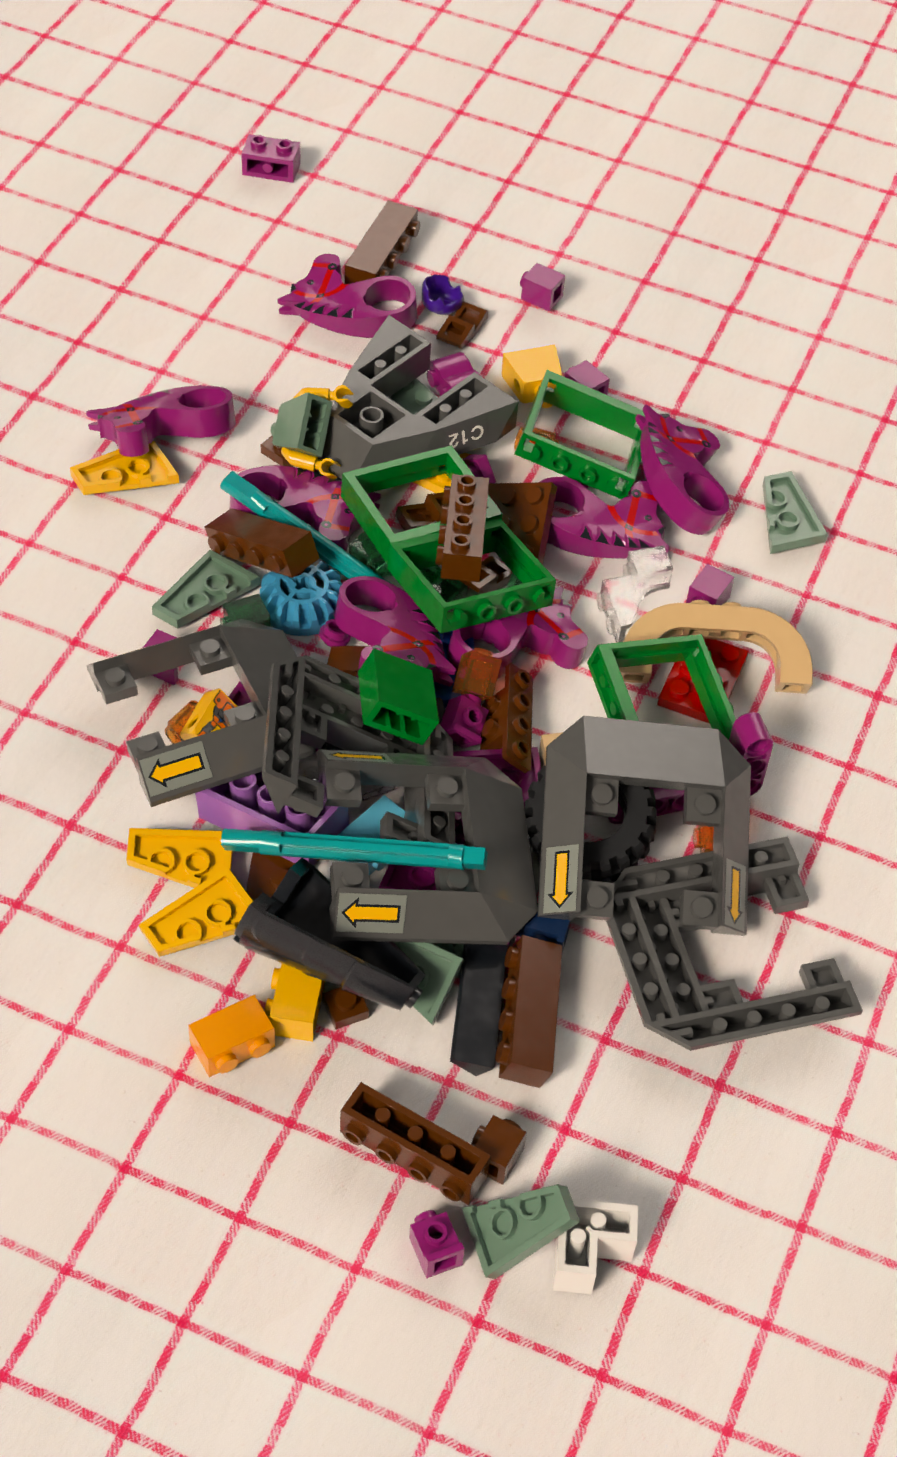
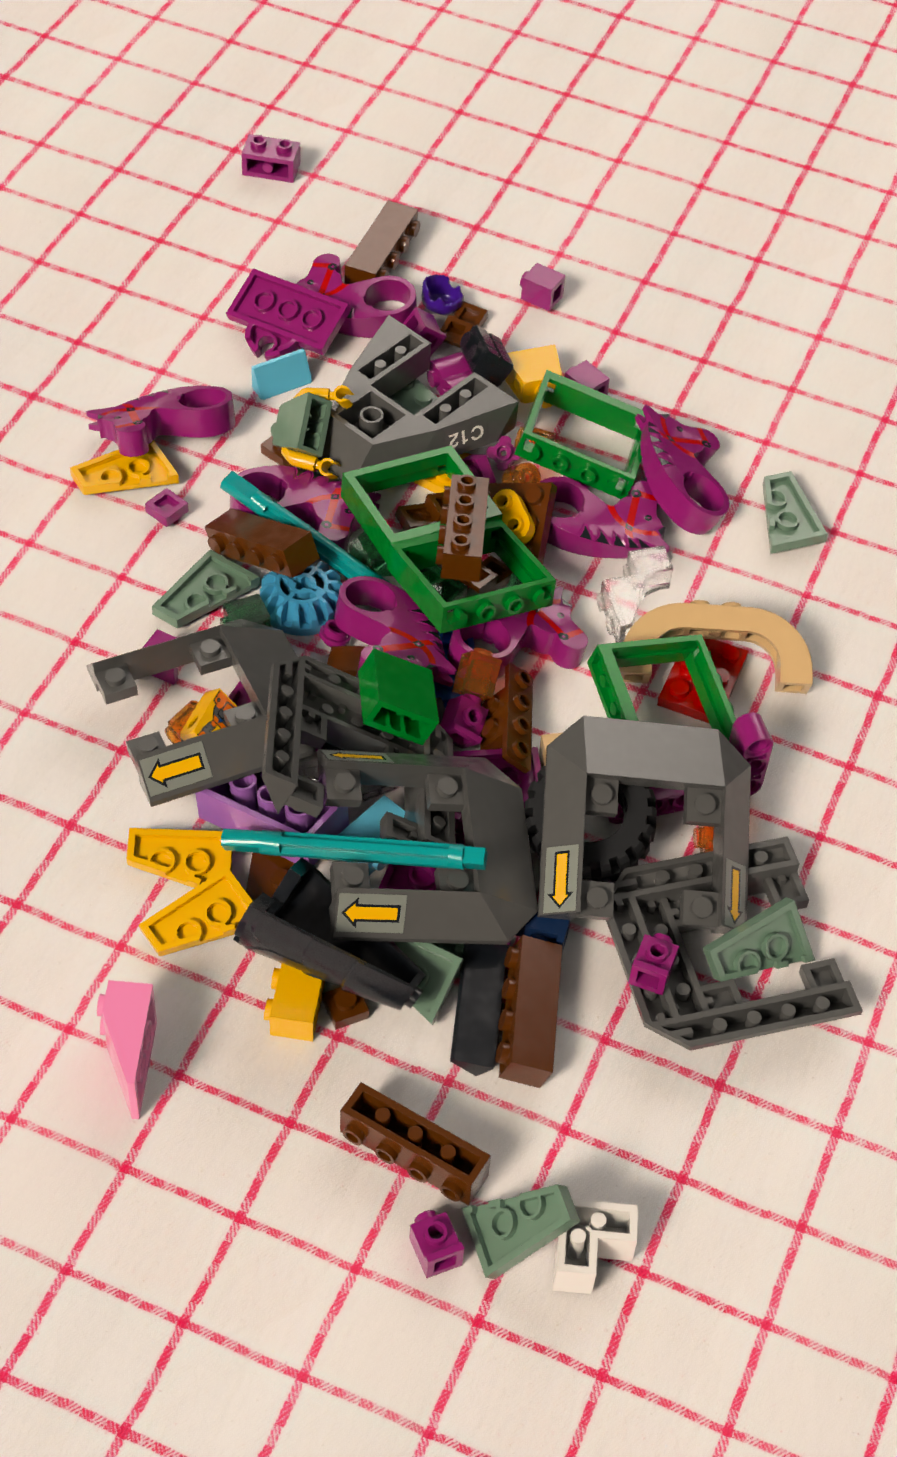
light orange brick [188,995,275,1077] -> none
reddish brown brick [471,1115,527,1185] -> none
brick [686,564,734,605] -> none
none -> bright pink slope [97,980,157,1119]
none -> magenta plate [145,488,189,527]
none -> magenta plate [226,268,351,361]
none -> medium azure slope [251,348,312,400]
none -> magenta brick [403,307,447,357]
none -> black brick [460,325,514,387]
none -> magenta plate [486,436,521,471]
none -> yellow plate [492,489,535,544]
none -> clear orange brick [502,462,541,483]
none -> magenta brick [628,933,679,995]
none -> sand green wing [702,897,815,982]

